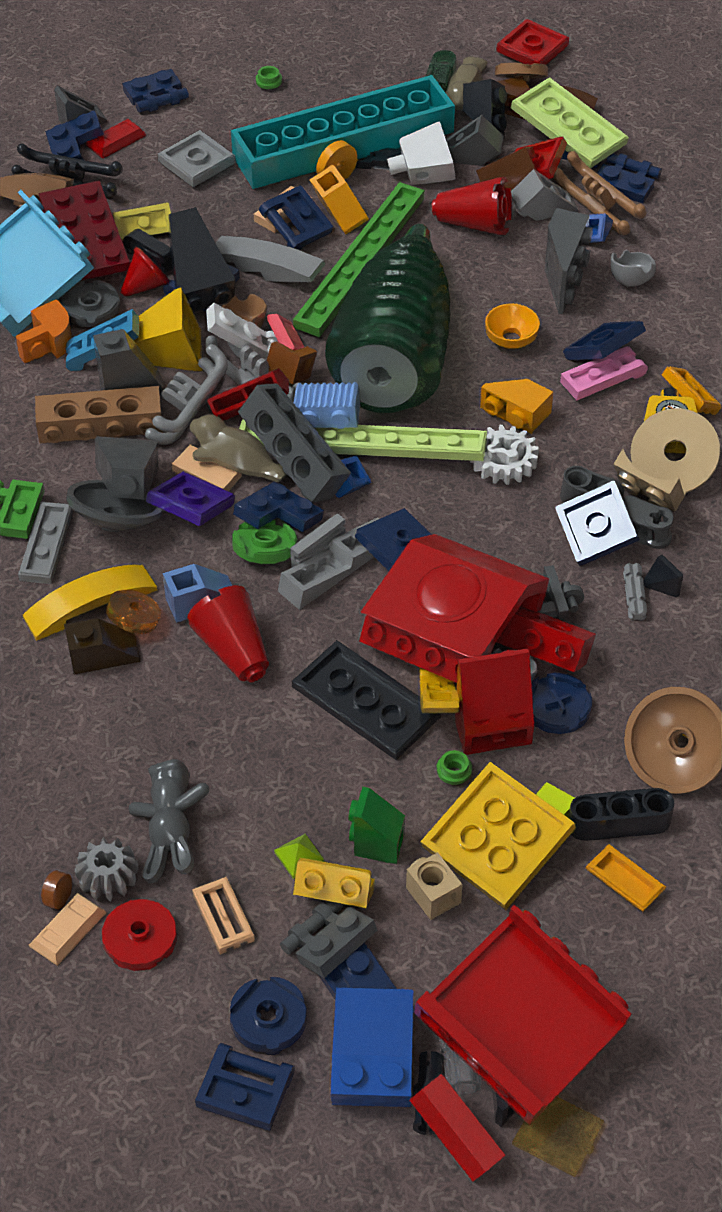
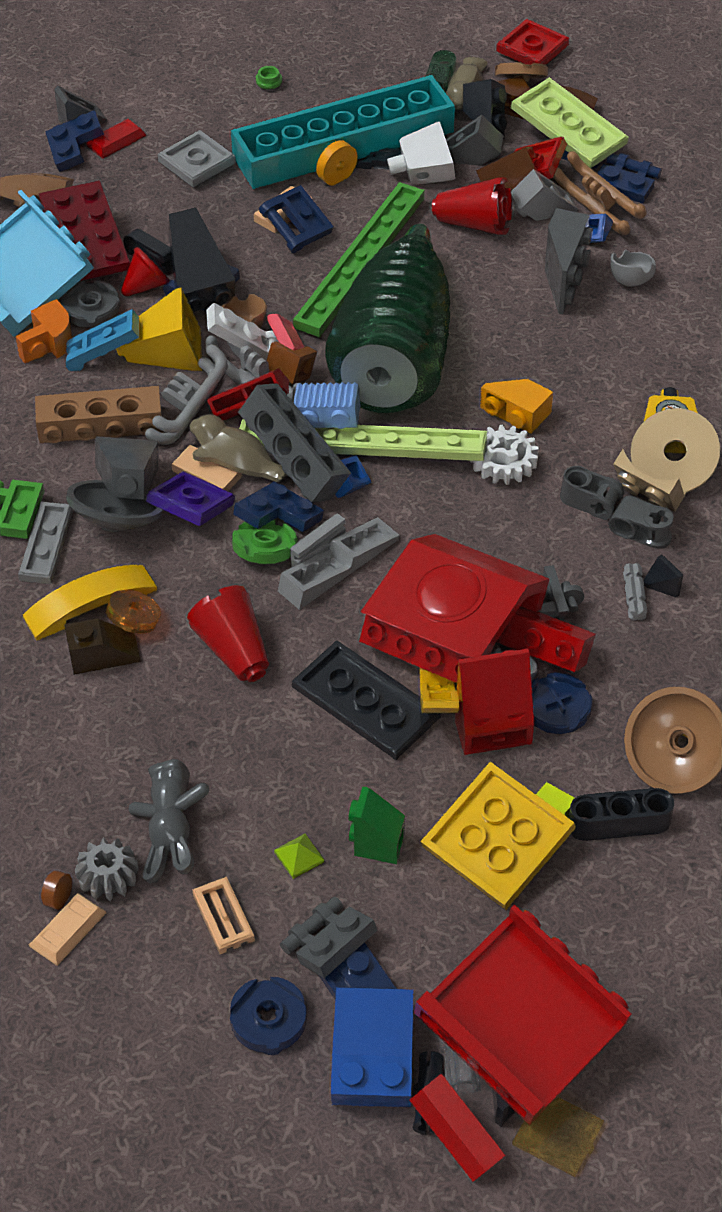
black piece [11,144,123,197] -> none
dark grey slope [93,329,165,396] -> none
red plate [102,899,177,971] -> none
light yellow panel [112,202,171,241] -> none
dark blue plate [122,69,189,113] -> none
medium blue slope [163,564,232,623] -> none
dark blue plate [195,1043,295,1131] -> none
light grey slope [216,236,325,282] -> none
yellow bracket [293,858,375,908] -> none
light orange slope [310,164,369,234] -> none
dark blue plate [355,508,432,571] -> none
tan brick [406,852,462,920] -> none
bright green plate [437,750,472,785] -> none
light orange piece [485,303,540,349] -> none
tile [555,480,640,566] -> none
bright pink plate [560,346,648,401] -> none
dark blue plate [563,321,646,360] -> none
light orange tile [585,844,666,912] -> none
light orange tile [662,366,722,415] -> none

